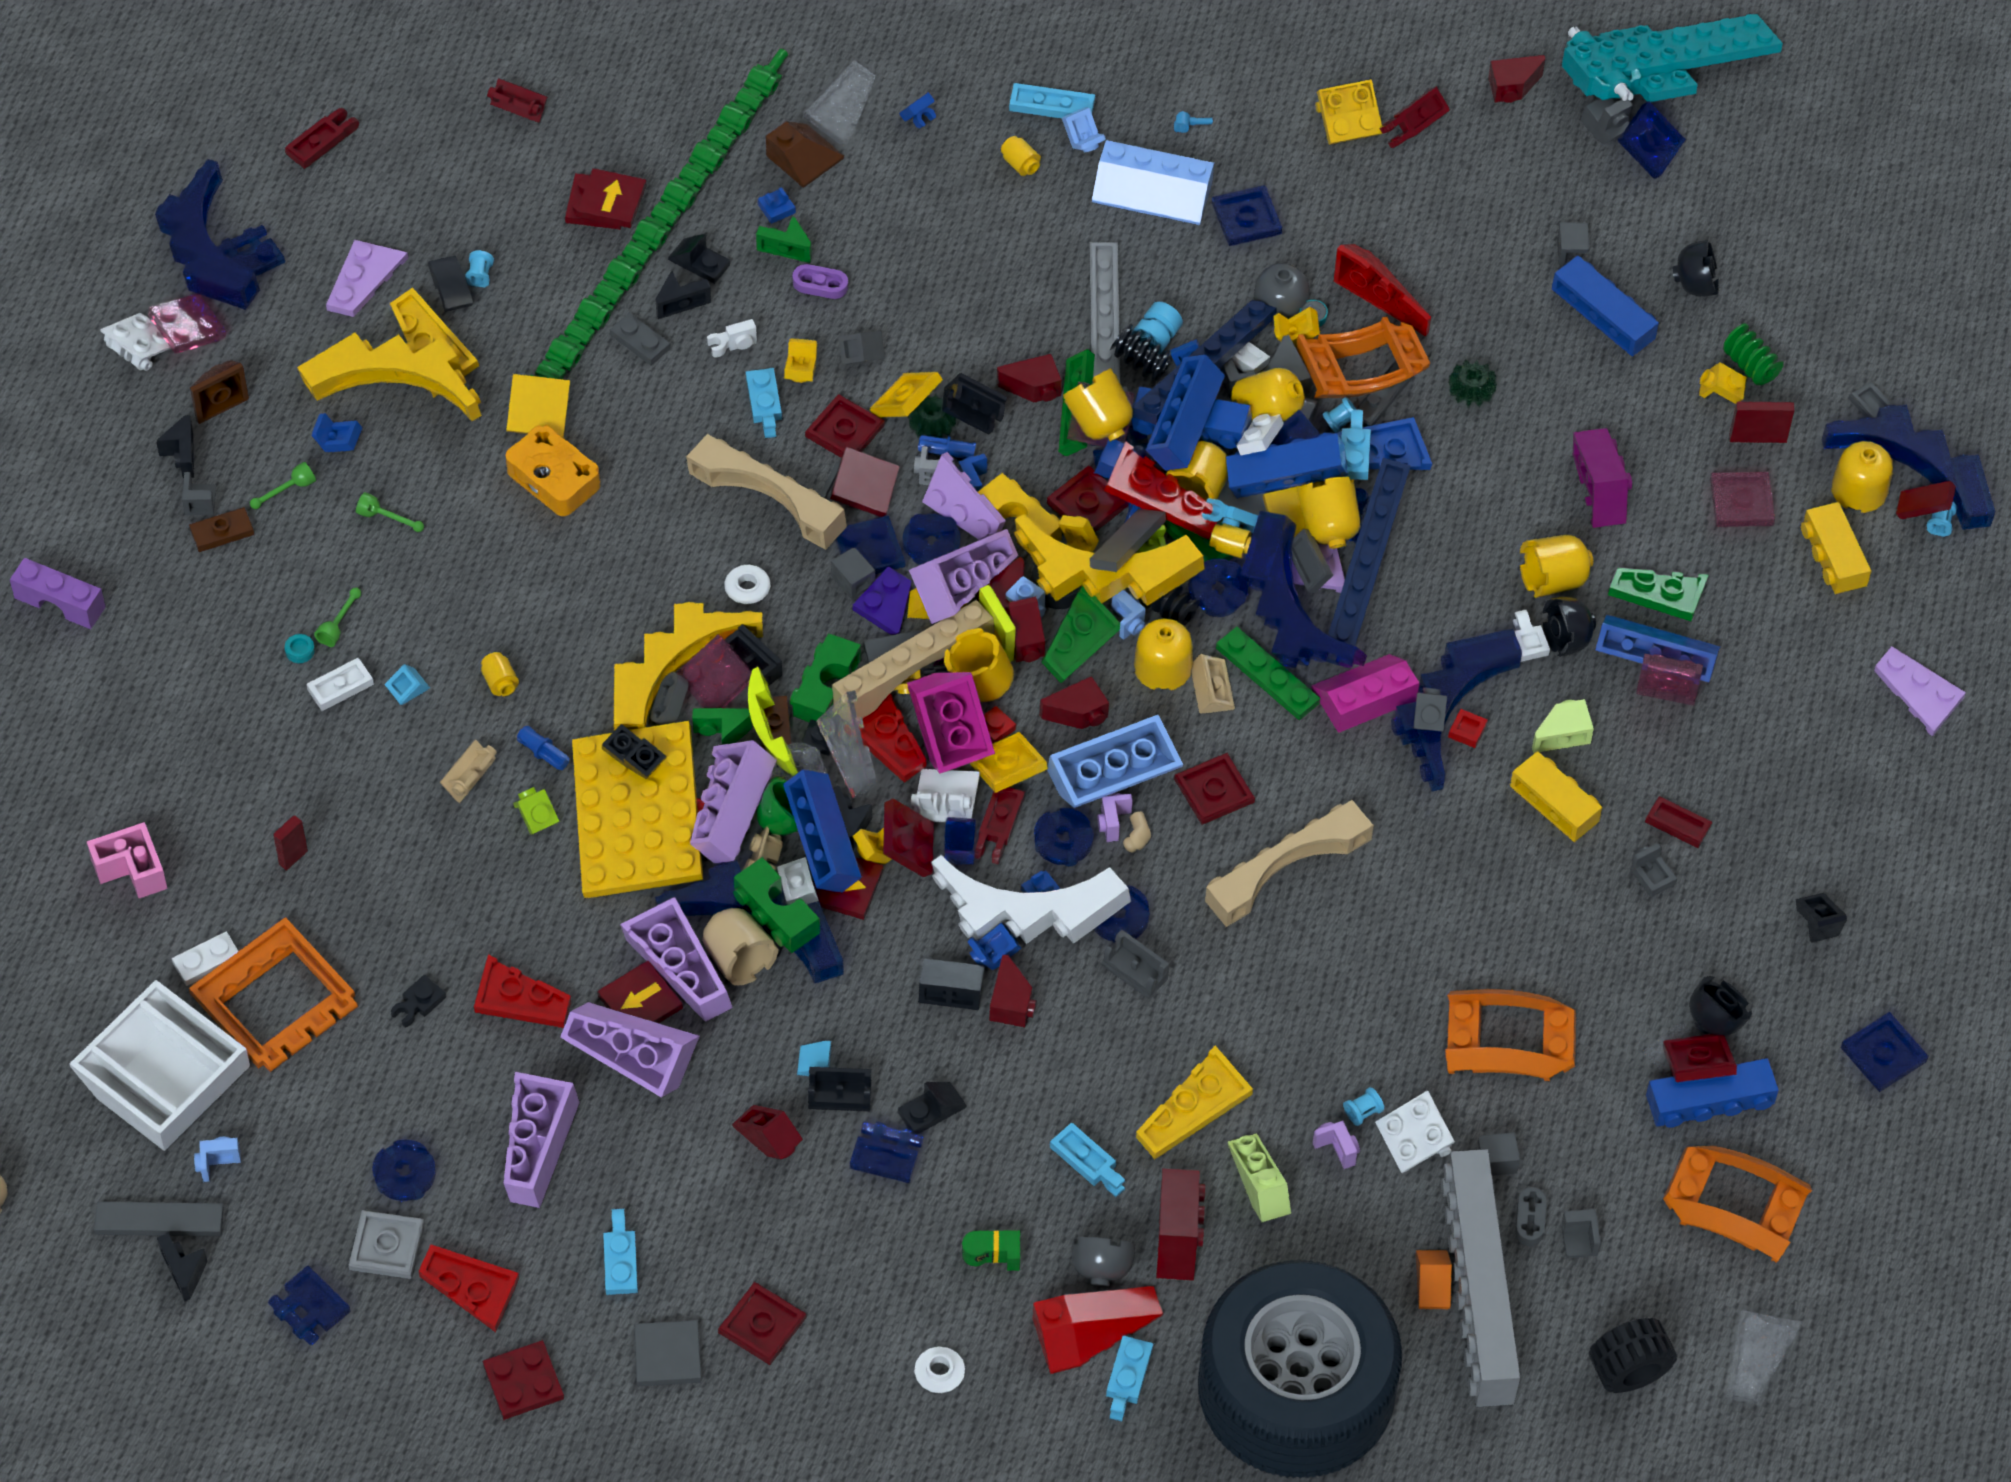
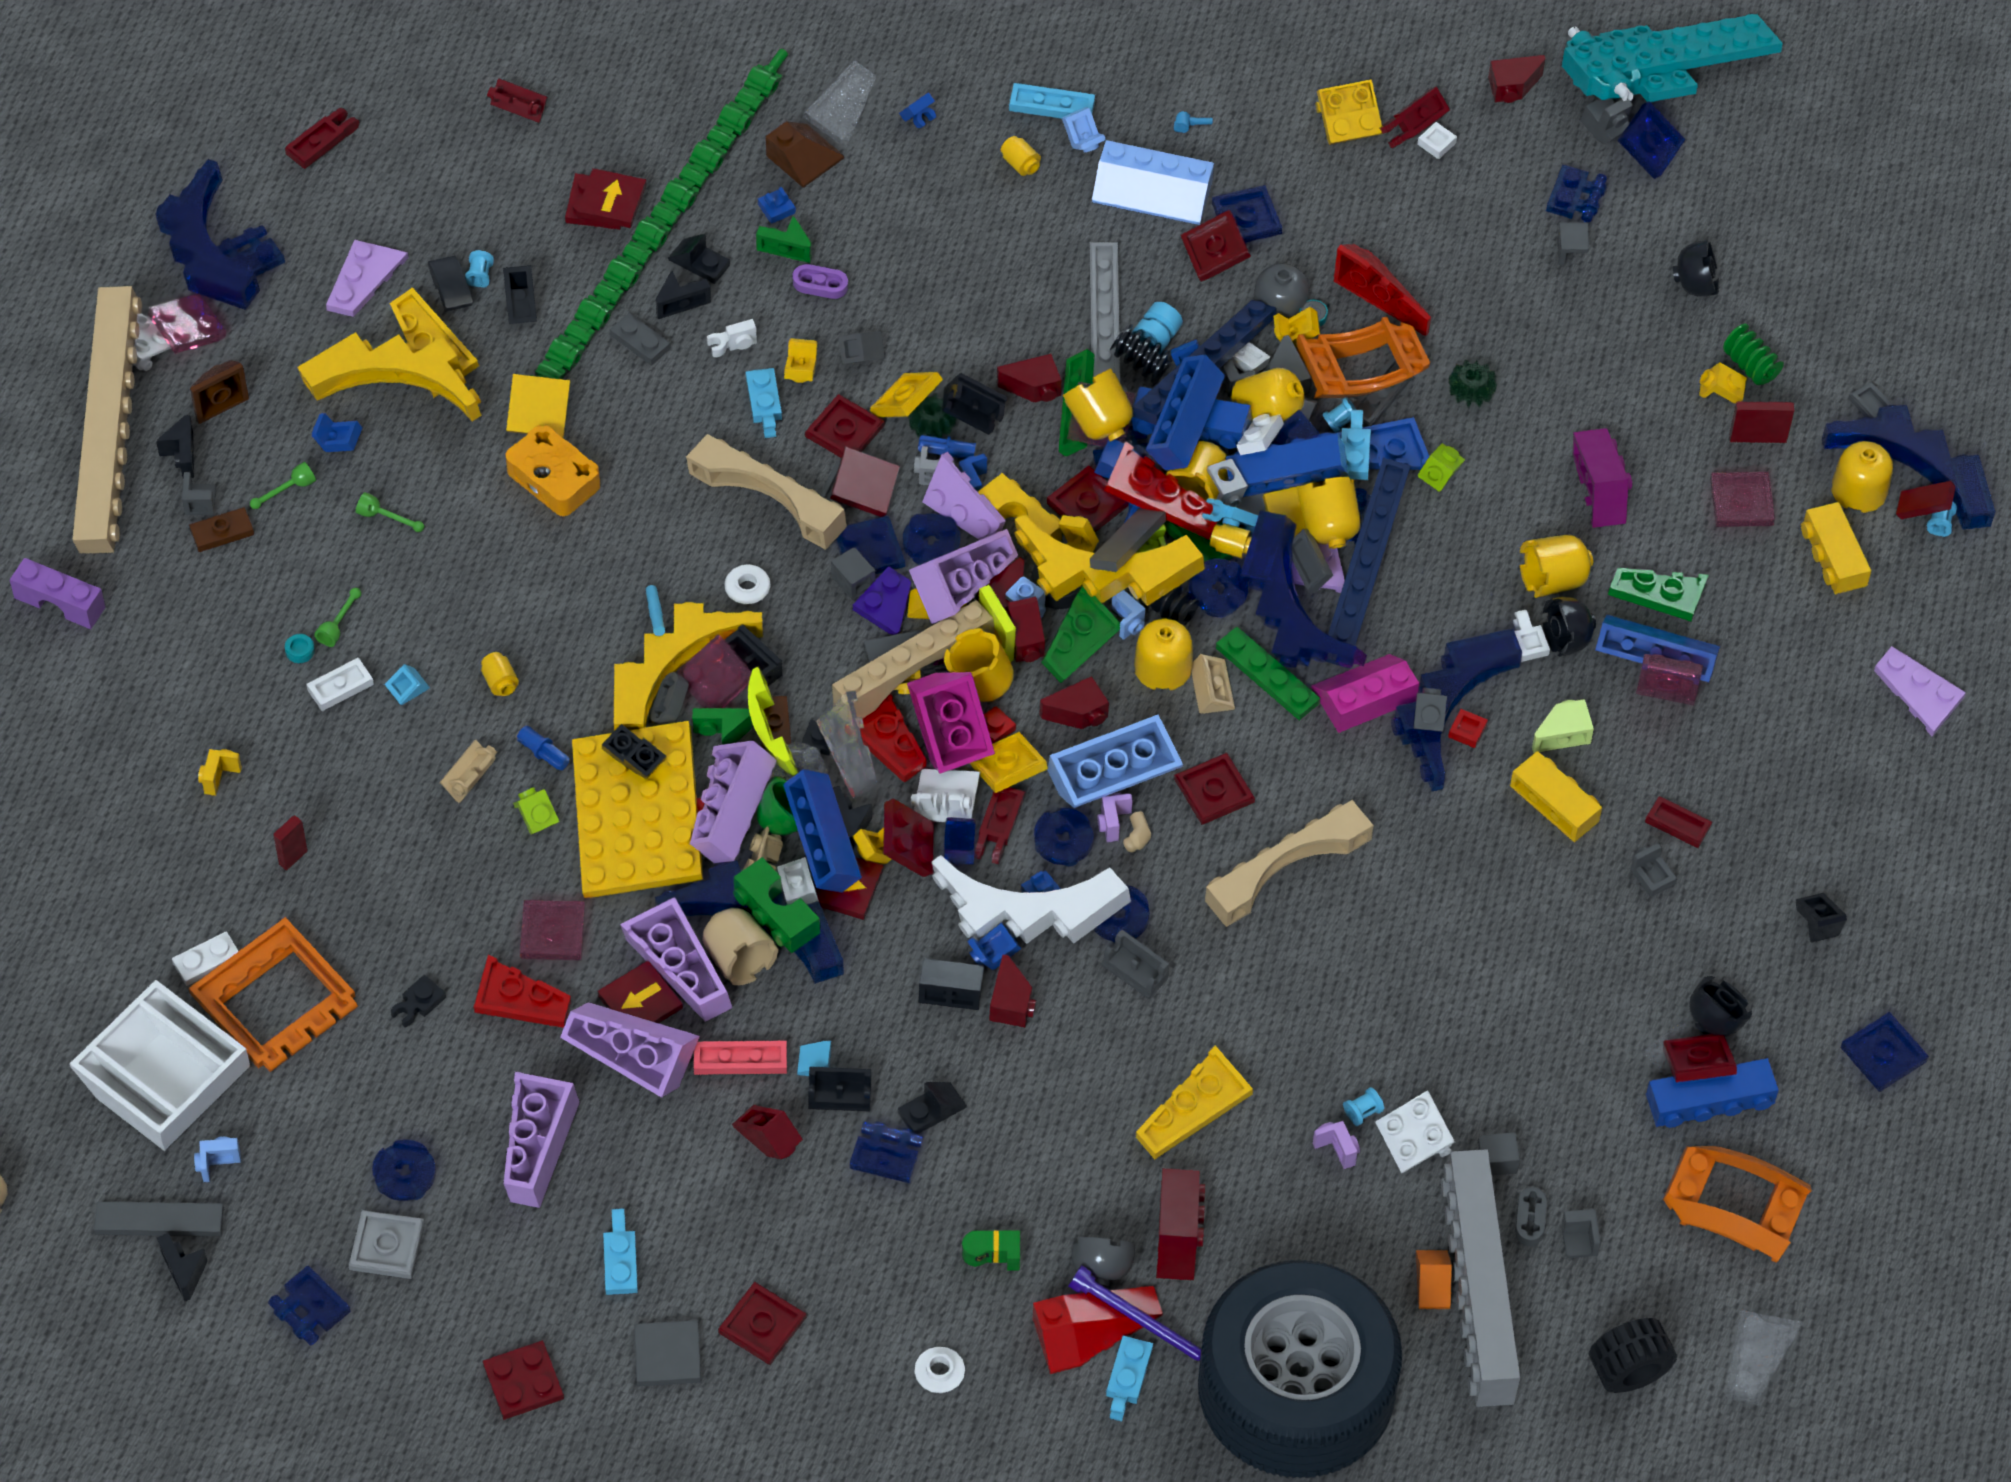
bright pink brick [87,822,168,898] -> none
red wing [419,1244,519,1332] -> none
green arch [790,633,861,724] -> none
medium azure plate [1050,1123,1125,1197] -> none
yellowish green slope [1228,1133,1291,1222] -> none
orange wedge [1445,989,1576,1081] -> none
blue brick [1552,256,1659,357] -> none
none -> tan brick [73,286,142,553]
none -> yellow bracket [198,749,242,796]
none -> black slope [503,265,537,324]
none -> clear pink plate [520,900,585,960]
none -> medium azure piece [646,585,665,636]
none -> coral plate [694,1041,787,1075]
none -> dark purple piece [1068,1265,1201,1361]
none -> dark red tile [1180,210,1251,282]
none -> light grey bracket [1207,459,1248,507]
none -> white plate [1417,122,1457,159]
none -> lime bracket [1418,443,1465,492]
none -> clear blue plate [1546,164,1607,222]

